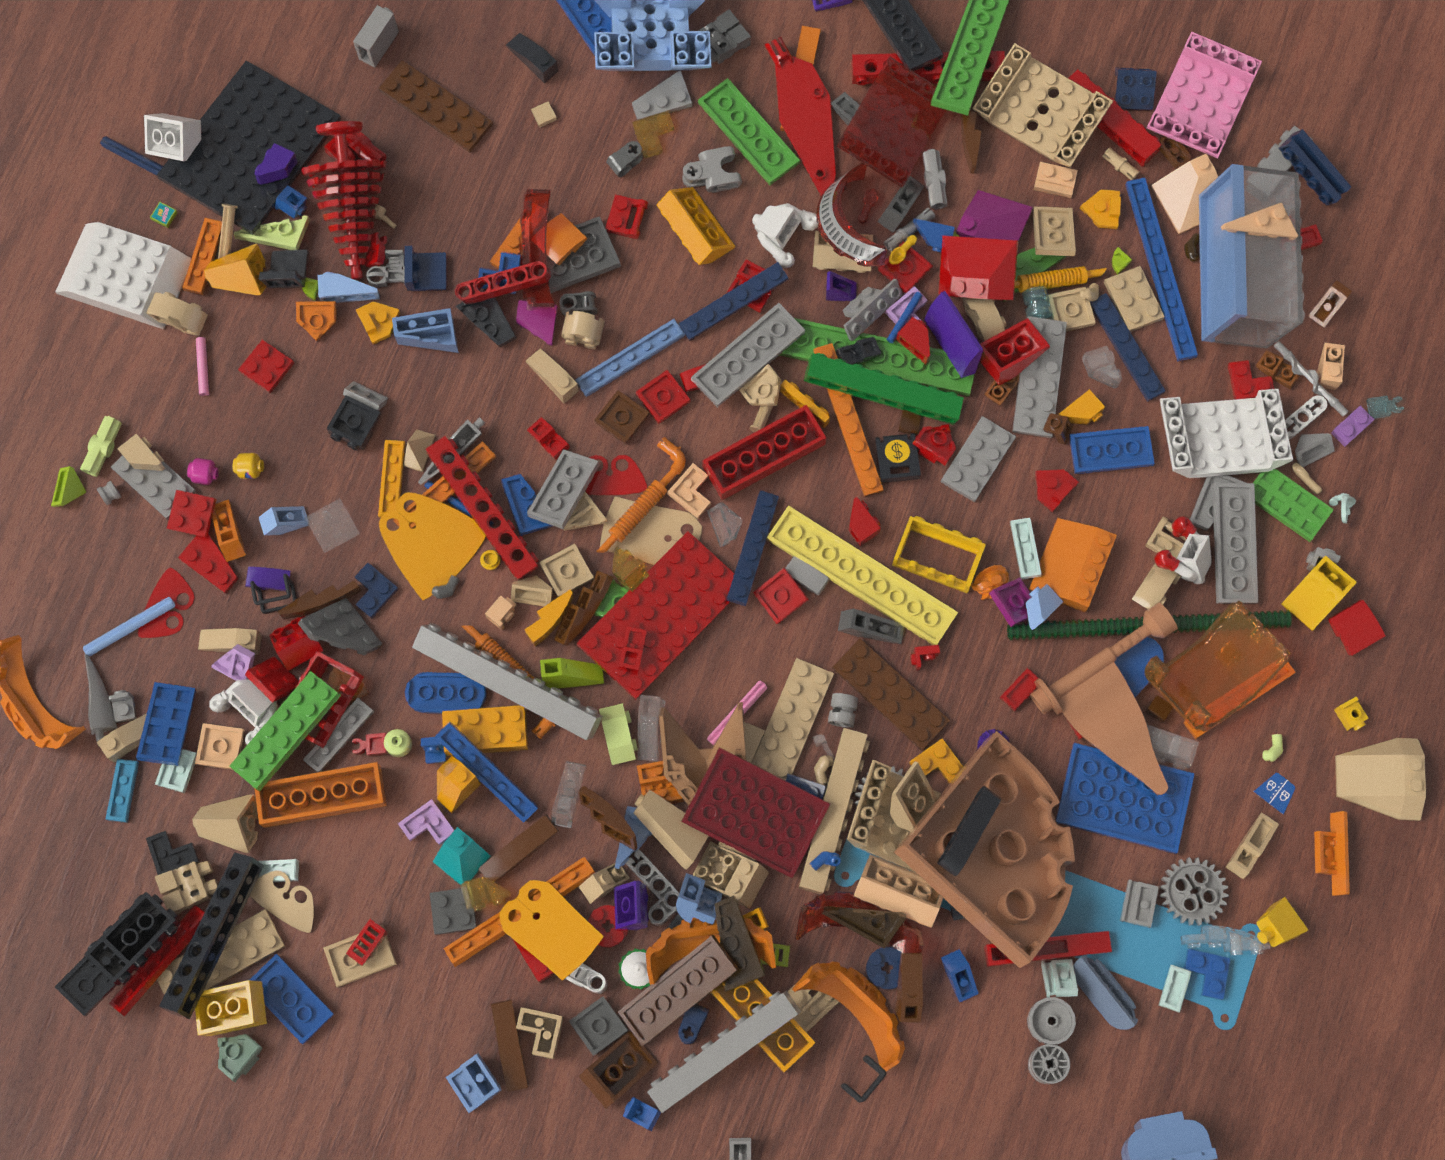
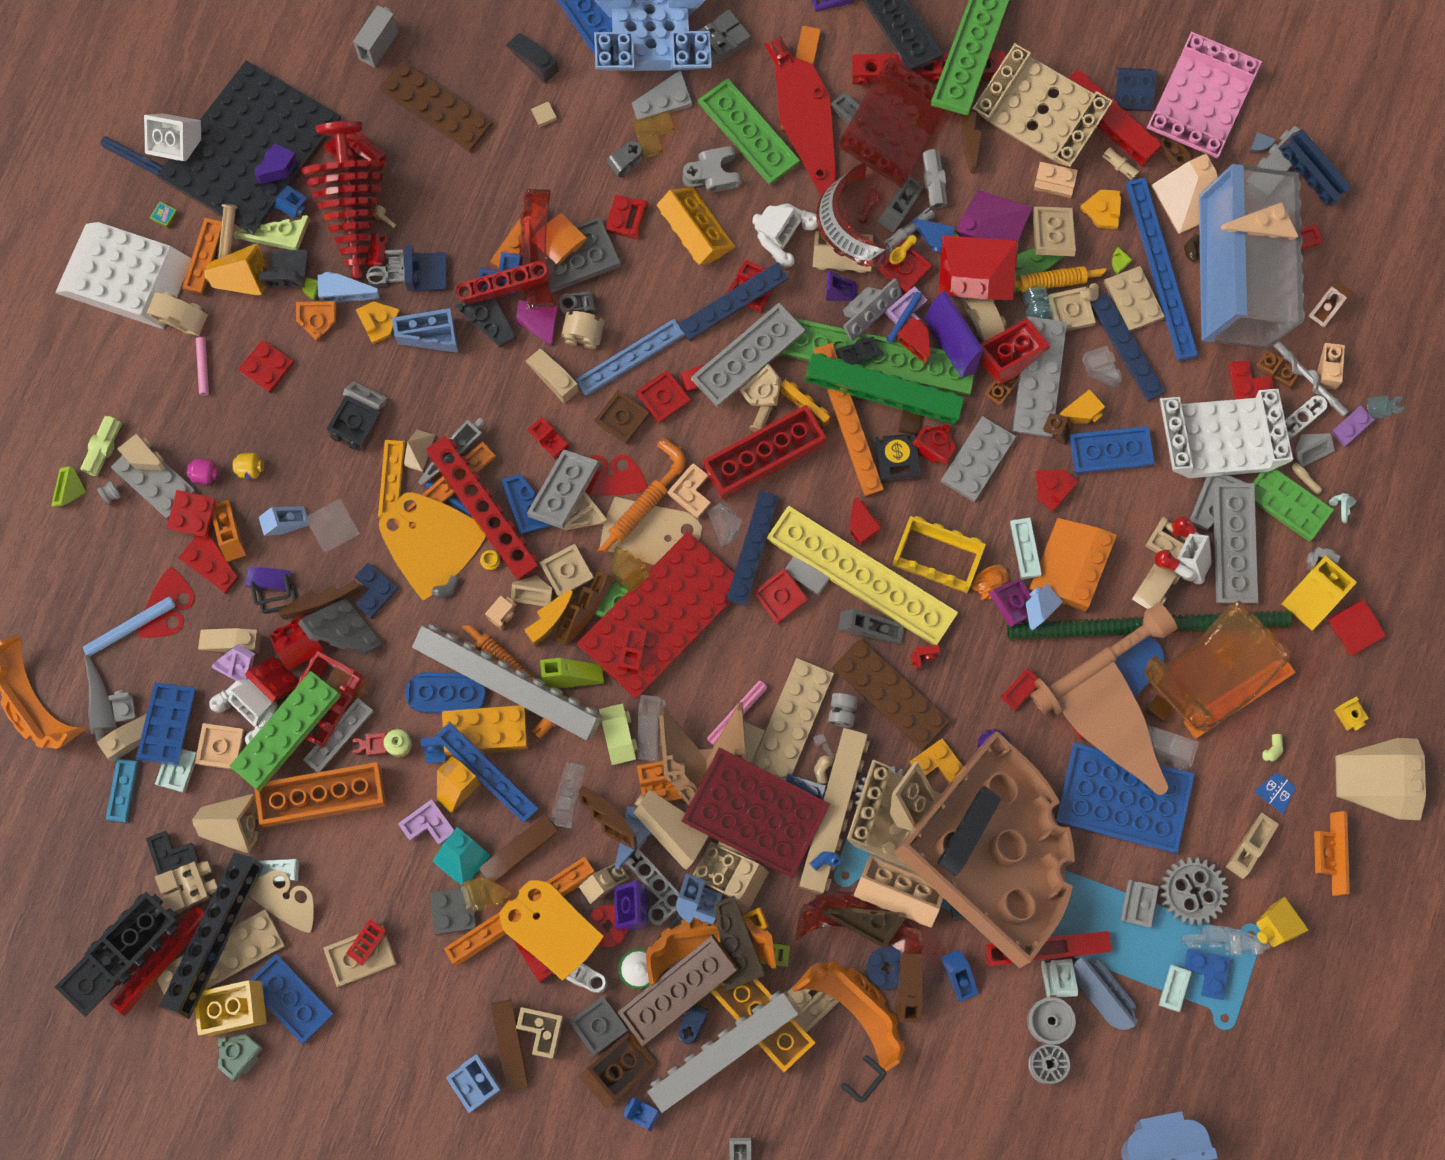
none -> sand blue tile [1250,133,1275,153]

